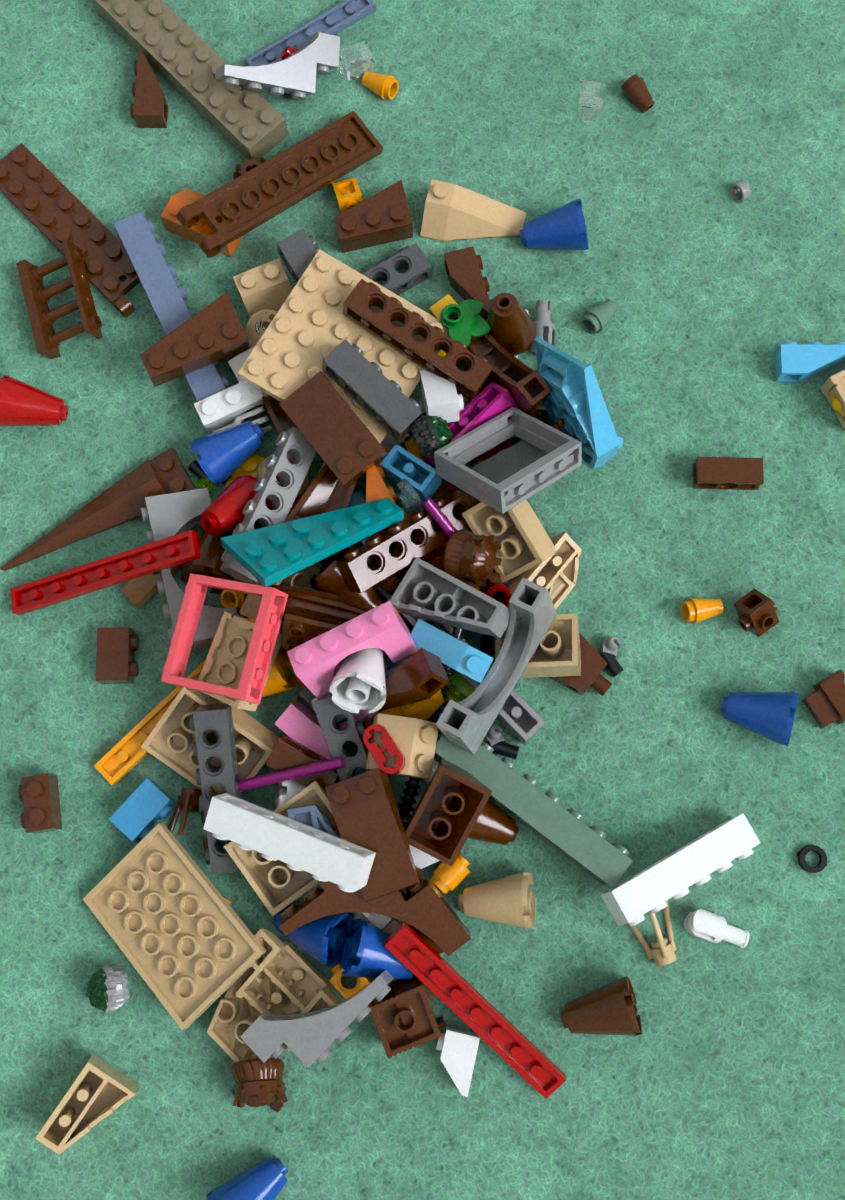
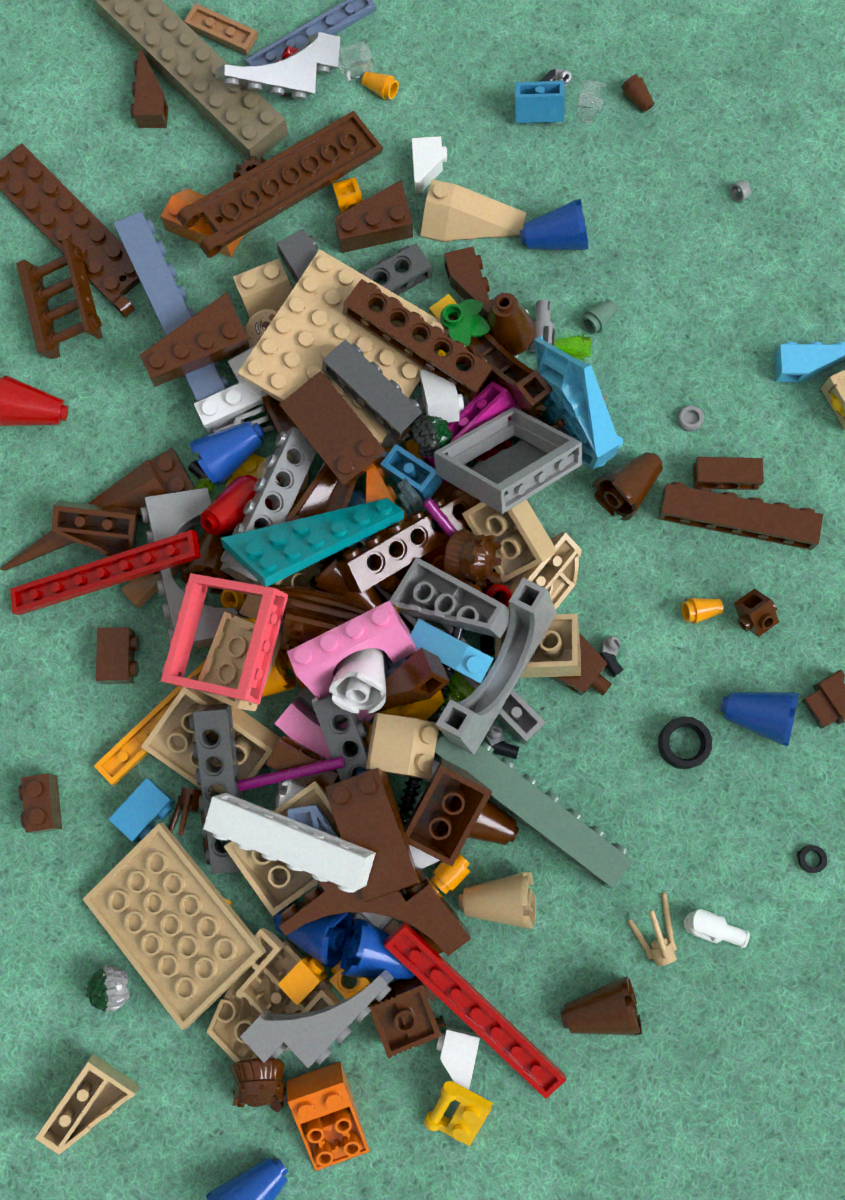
red beam [363,724,405,775] -> none
white brick [601,813,761,927] -> none
none -> reddish brown wedge [51,500,139,556]
none -> medium nougat plate [184,3,258,55]
none -> light orange brick [278,955,328,1005]
none -> orange slope [286,1061,370,1171]
none -> white slope [412,136,447,194]
none -> yellow plate [424,1081,493,1147]
none -> dark azure brick [515,81,565,124]
none -> light grey arm [539,69,572,86]
none -> clear neon green cone [554,334,591,360]
none -> reddish brown cone [592,452,663,521]
none -> reddish brown brick [658,482,823,550]
none -> black tyre [658,716,712,769]
none -> light grey tile [677,405,704,432]

